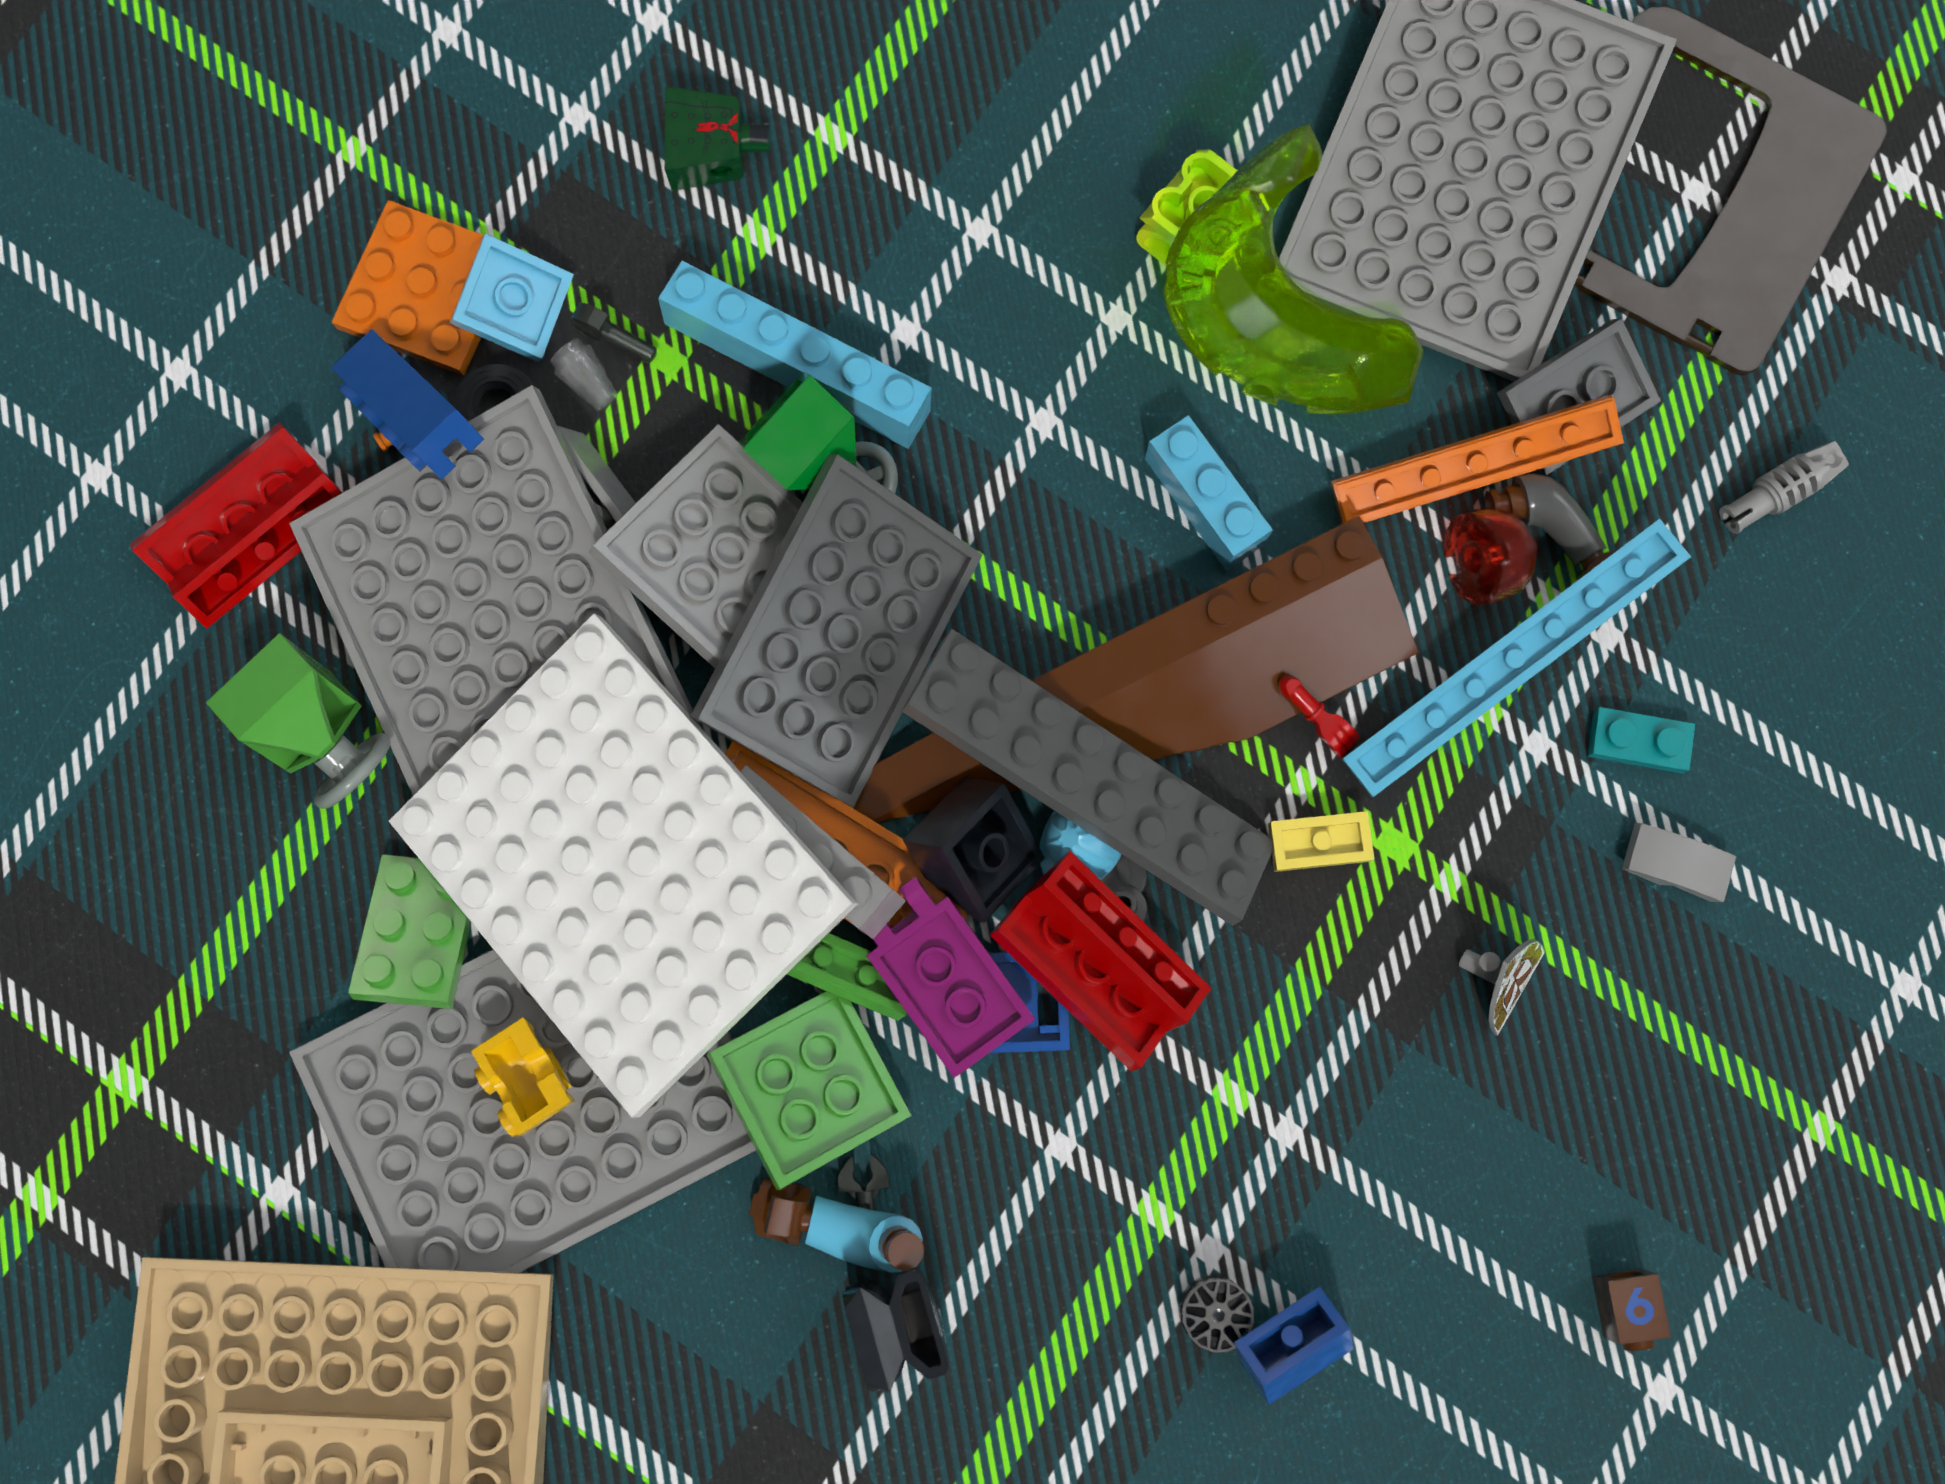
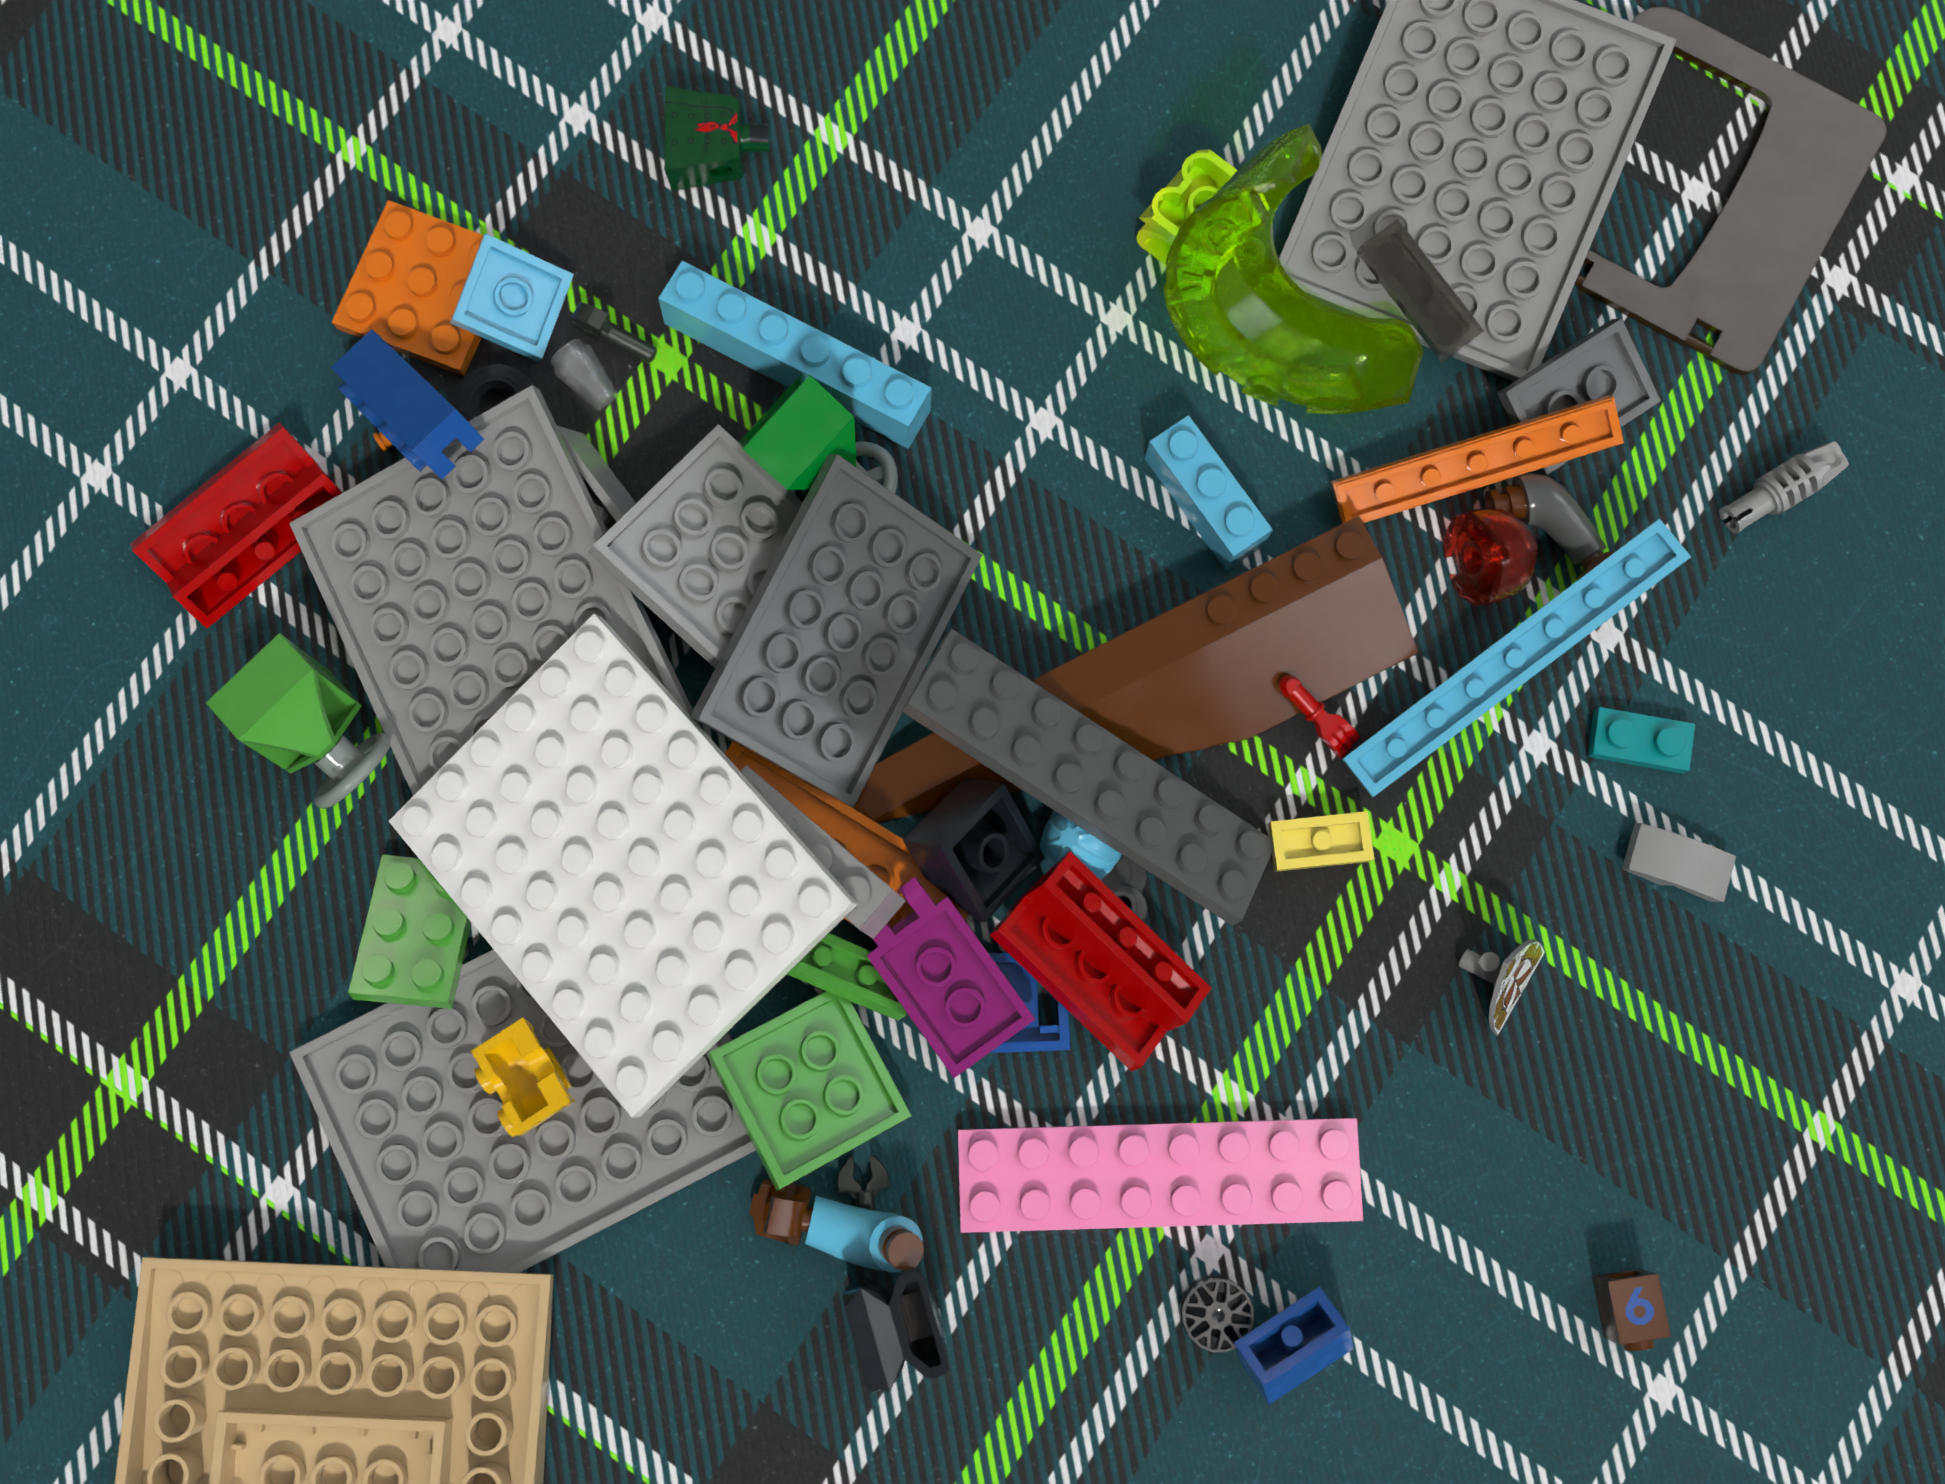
none -> bright pink plate [958,1118,1363,1233]
none -> clear smoke plate [1357,219,1484,363]

